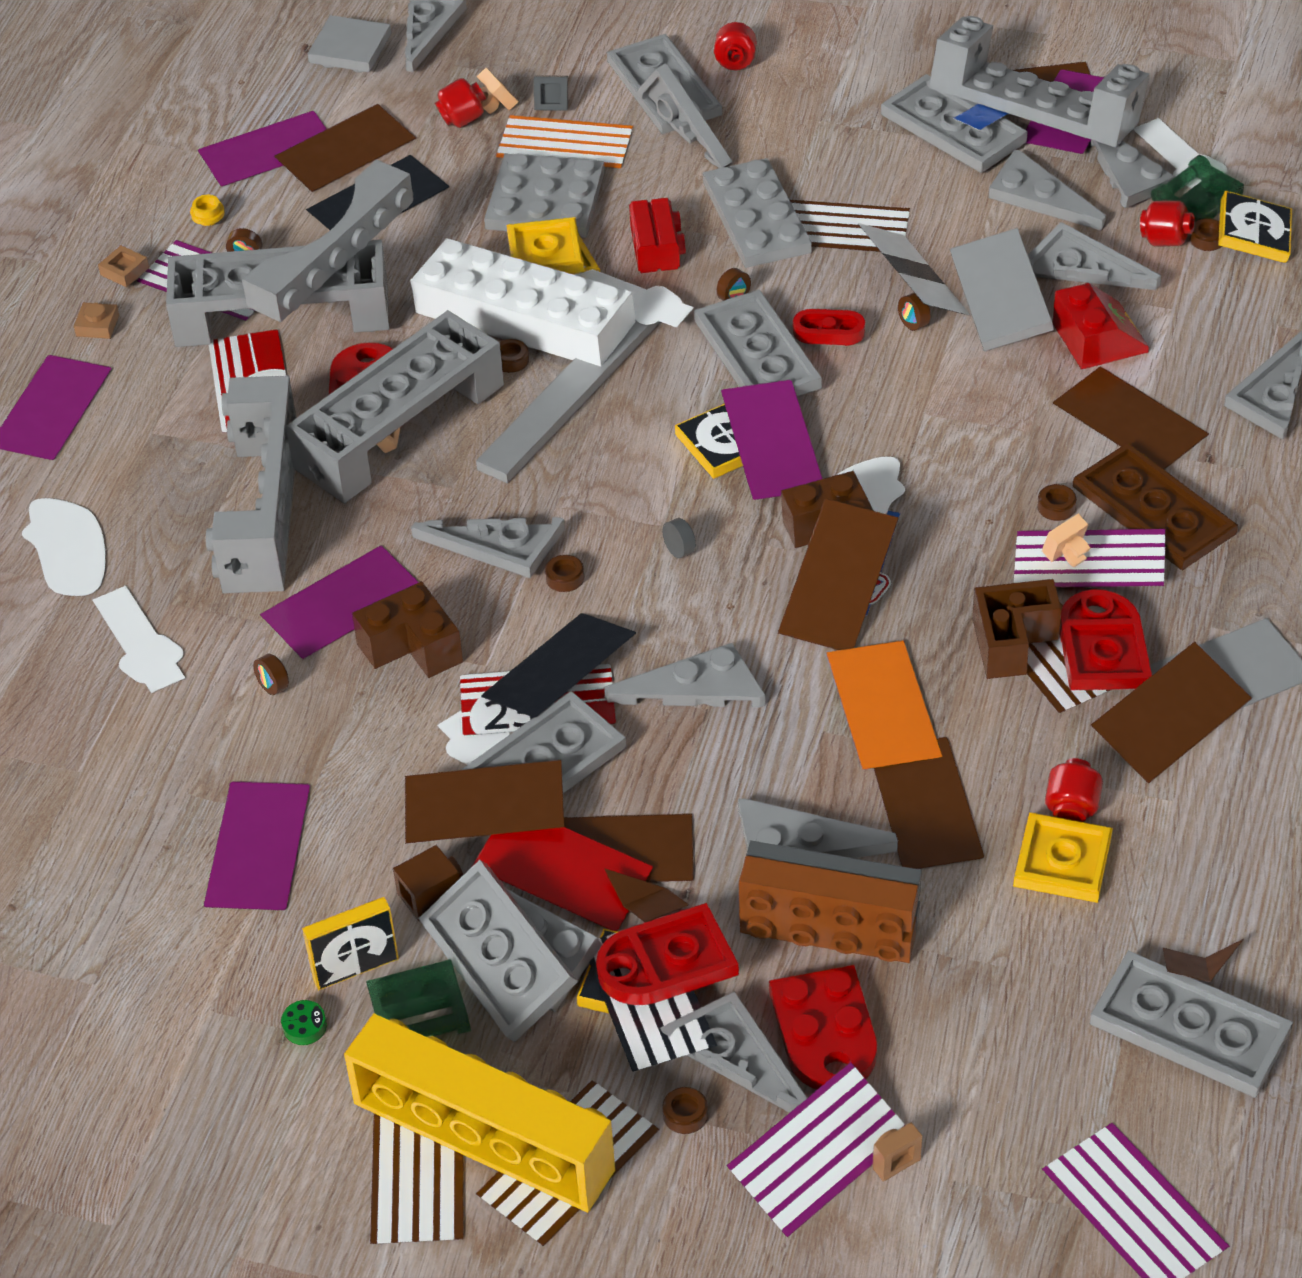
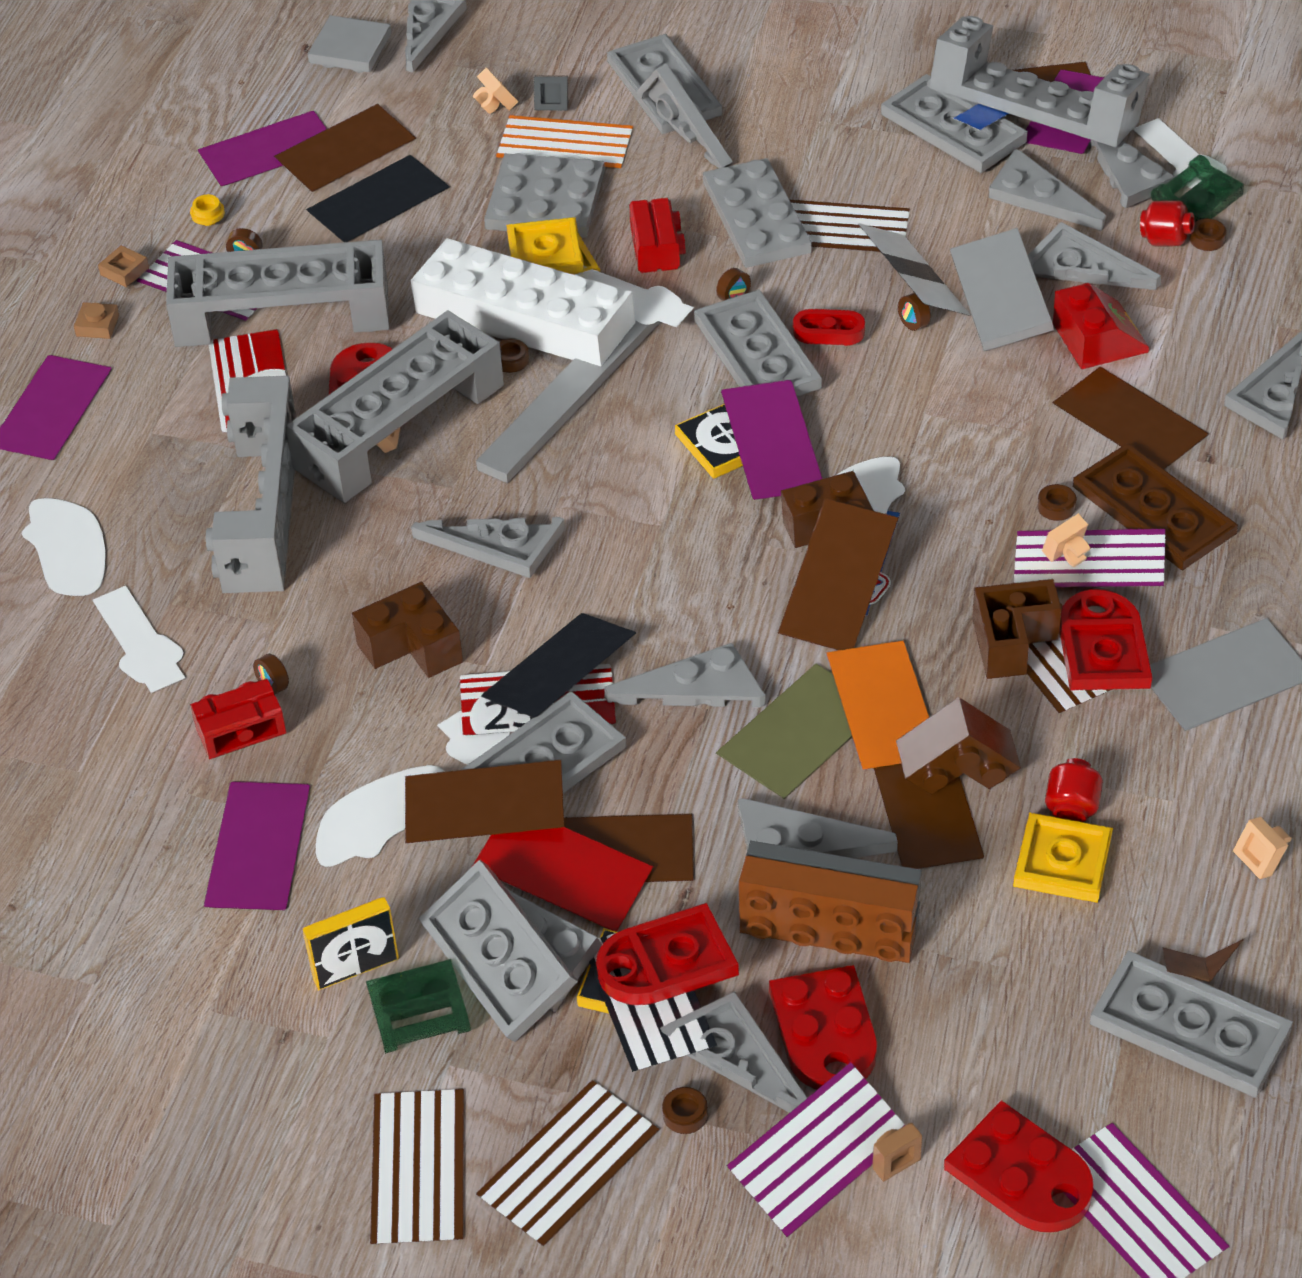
light grey arch [242,159,413,322] -> none
magenta sticker [260,545,419,659] -> none
green tile [281,1000,327,1045] -> none
yellow brick [344,1013,615,1213] -> none
reddish brown brick [393,844,463,921] -> none
red head [435,78,486,128] -> none
reddish brown tile [545,555,584,592] -> none
reddish brown sticker [604,868,689,922] -> none
dark grey tile [662,518,696,558] -> none
red head [714,22,757,71] -> none
reddish brown sticker [1091,641,1252,784] -> none
tile [1218,191,1292,263] -> none
none -> red brick [190,678,286,760]
none -> white sticker [316,765,445,867]
none -> olive sticker [716,663,852,799]
none -> reddish brown brick [896,697,1021,795]
none -> red plate [944,1100,1094,1232]
none -> light nougat tile [1233,817,1292,879]

